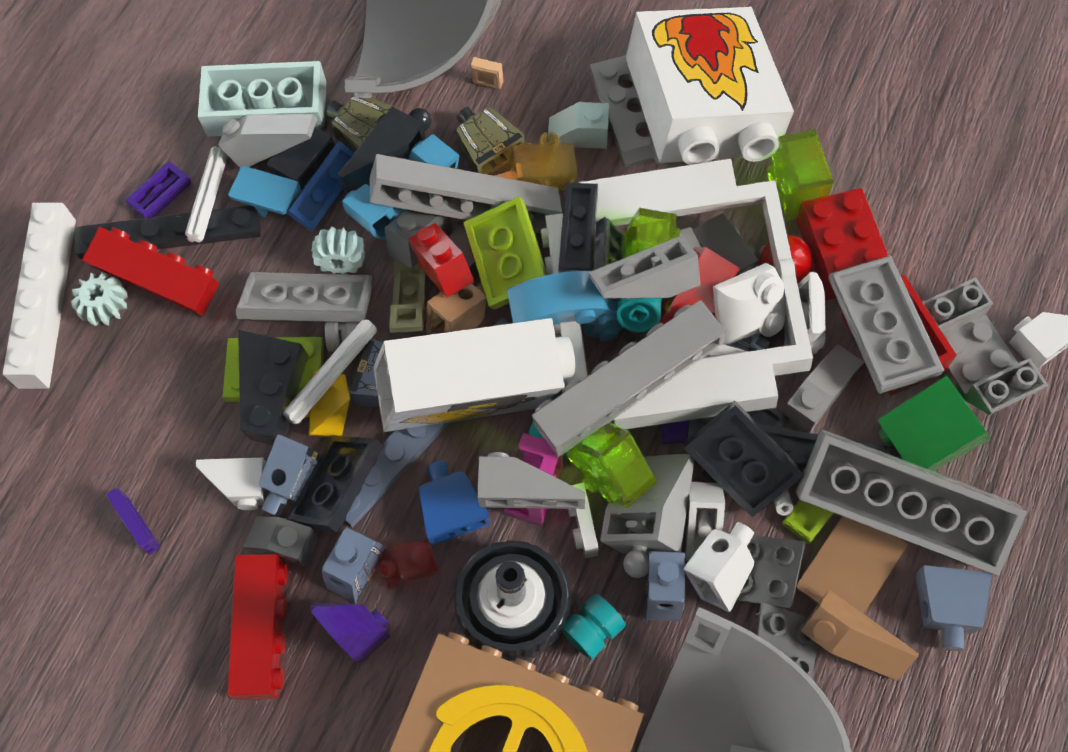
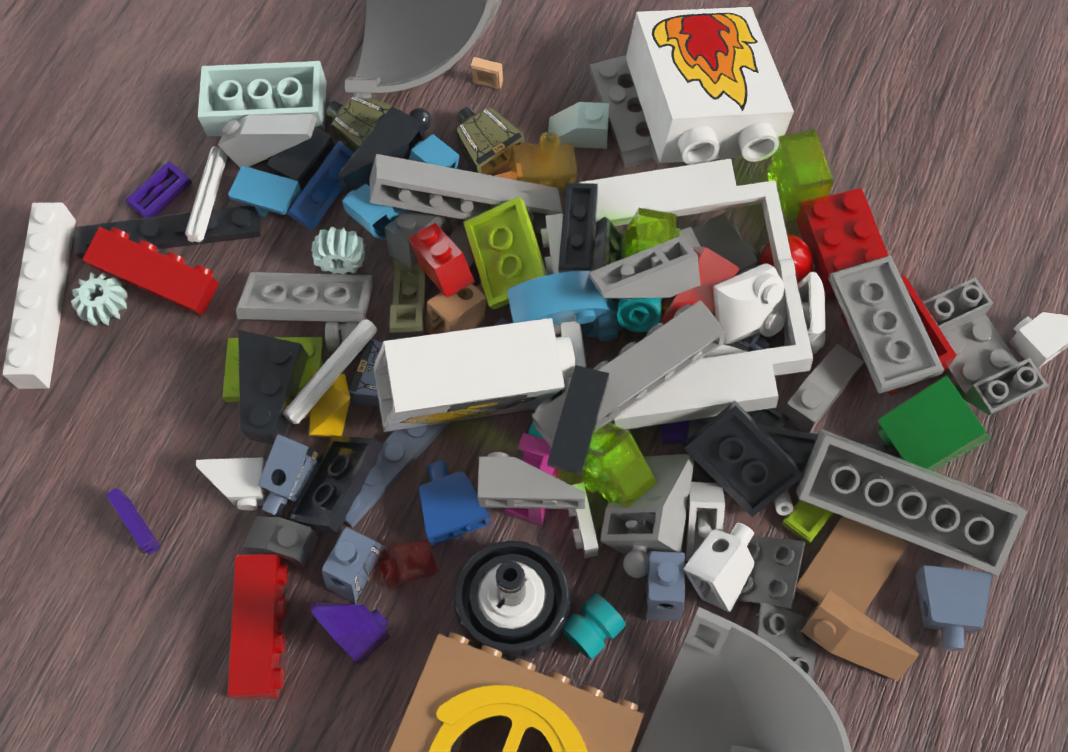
none -> black tile [547,365,609,475]

